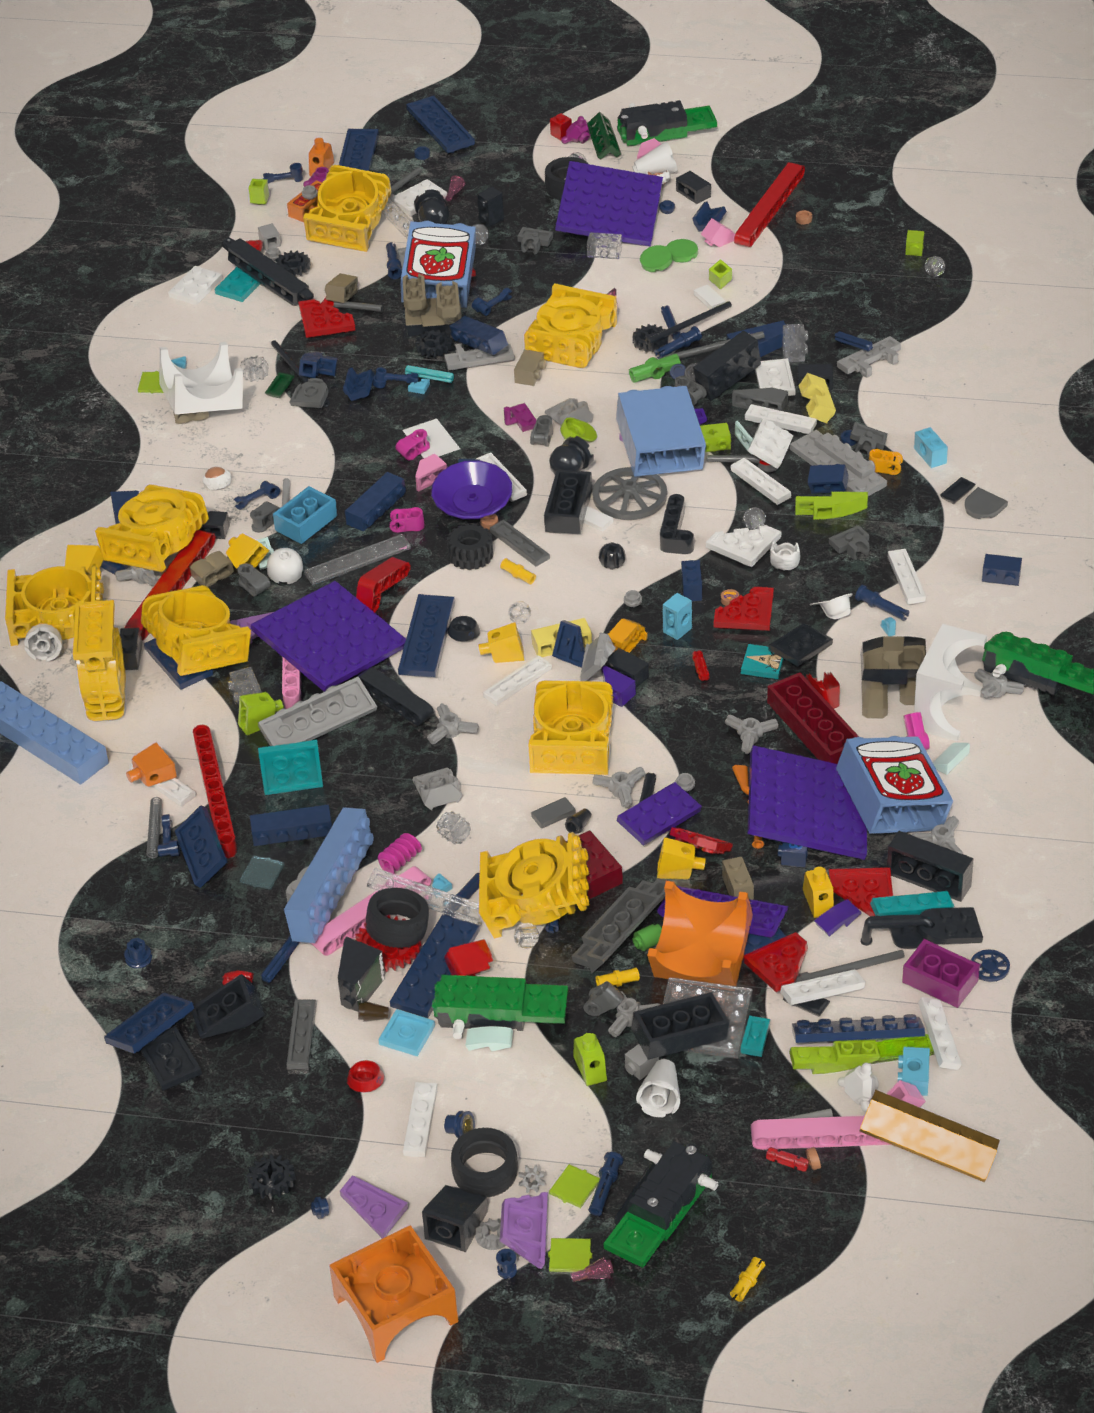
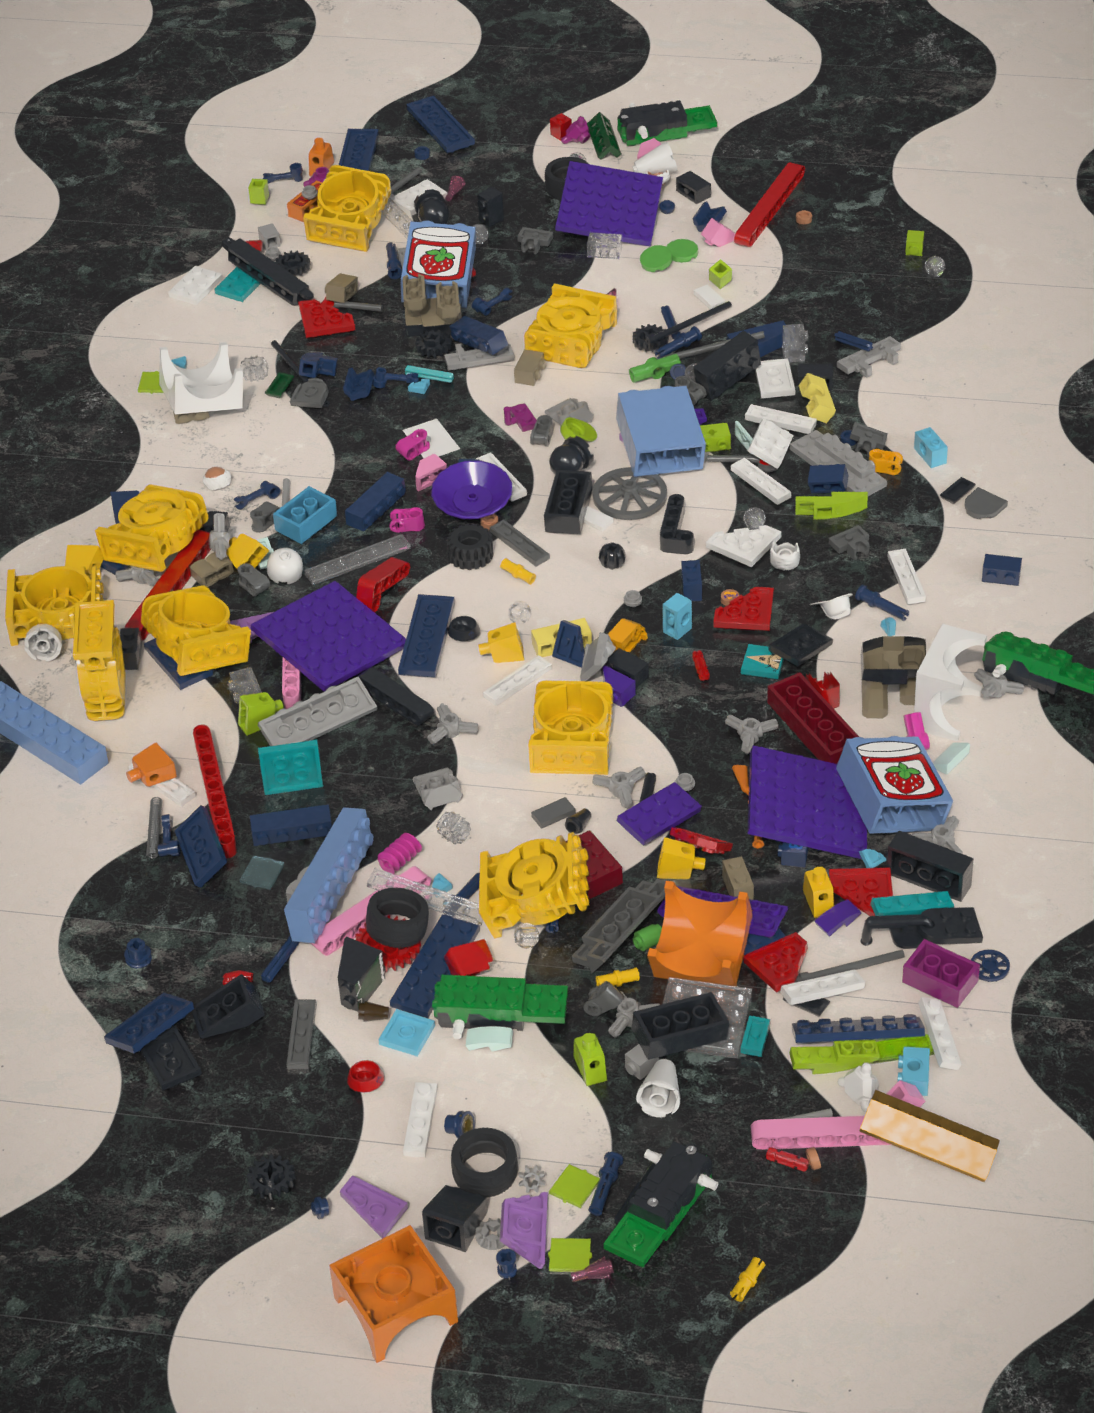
dark grey slope [732,387,788,411] -> none
none -> light grey bush [209,513,229,560]
none -> medium azure tile [859,849,887,868]

